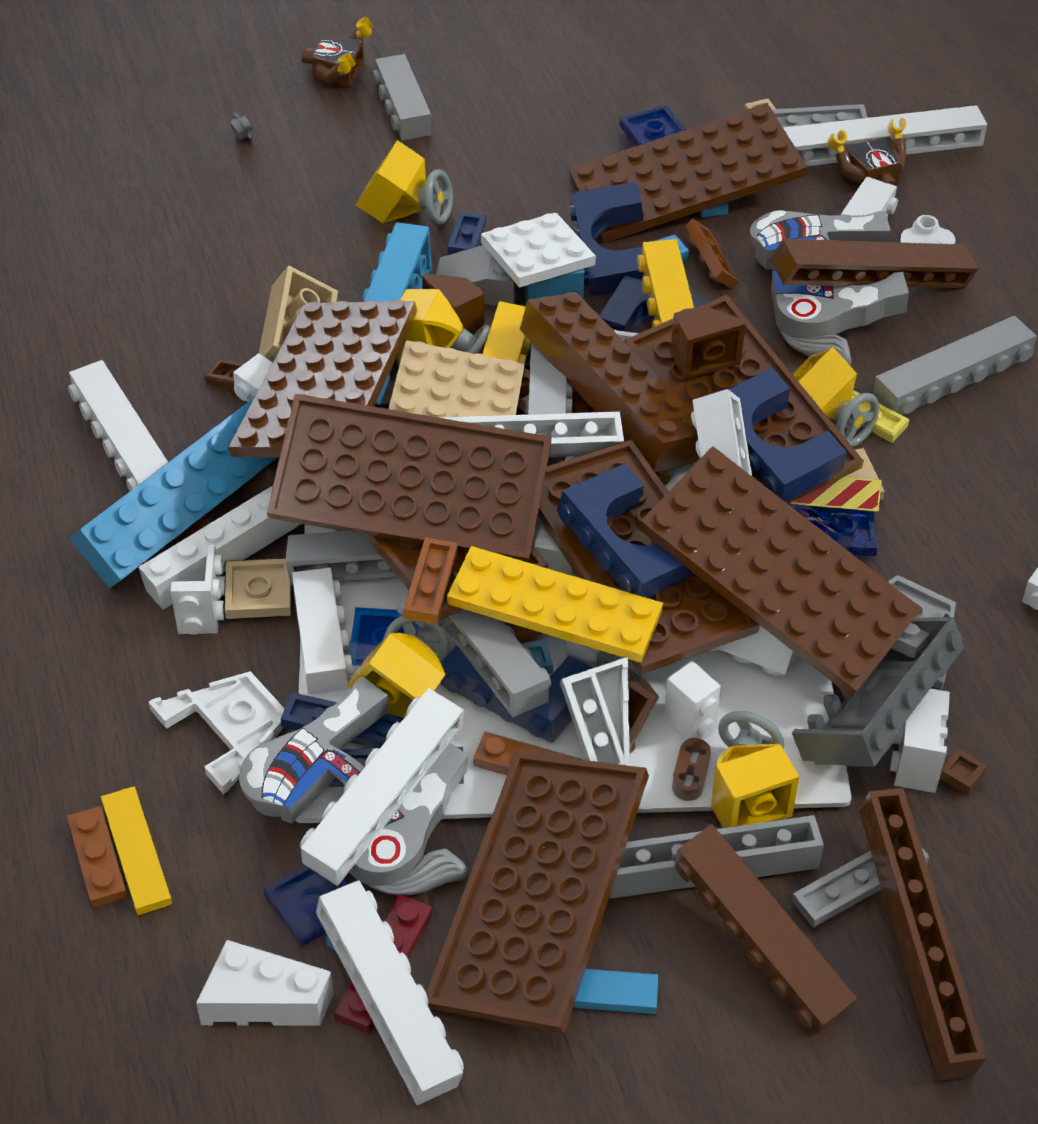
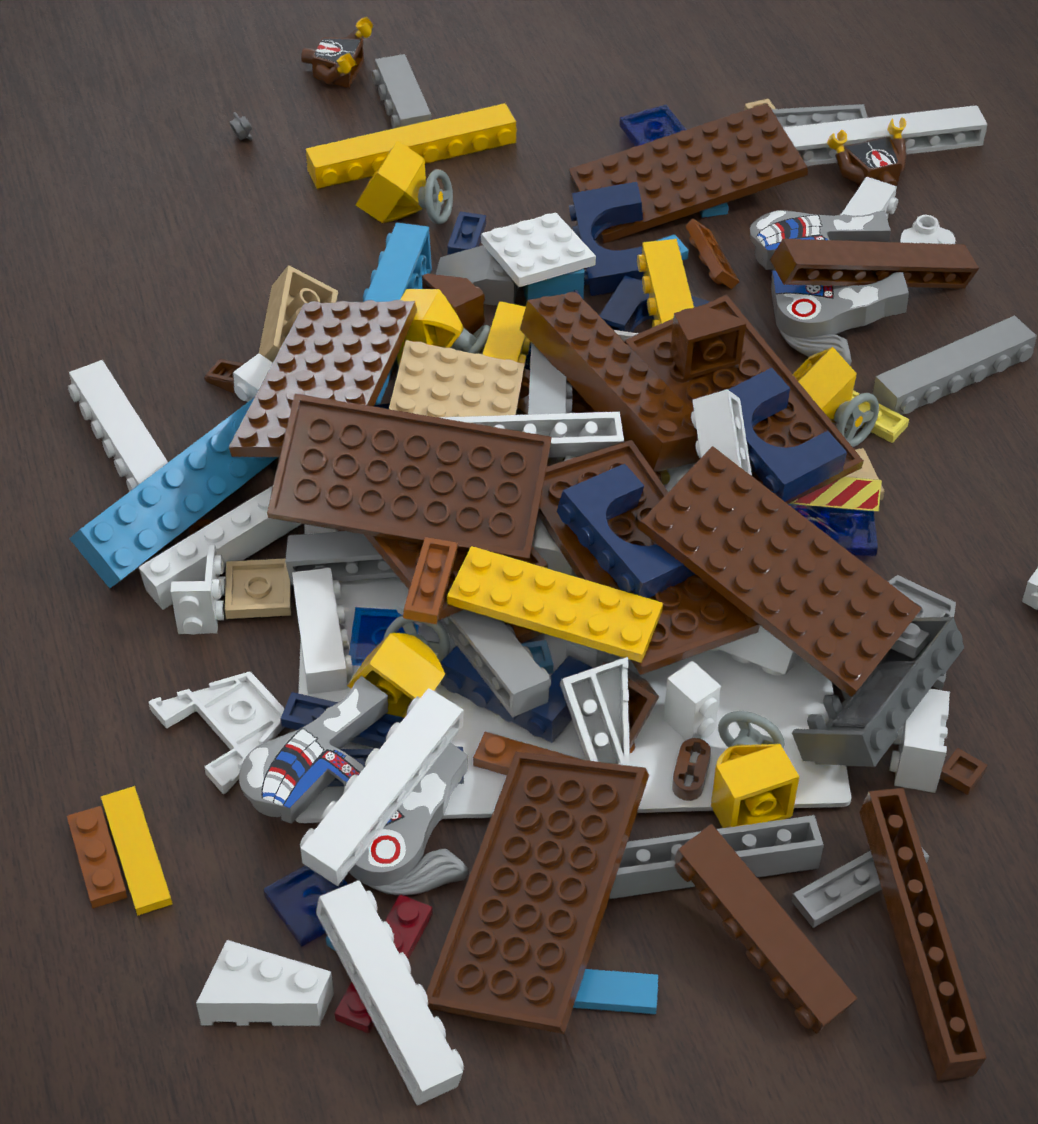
none -> yellow brick [306,104,516,189]

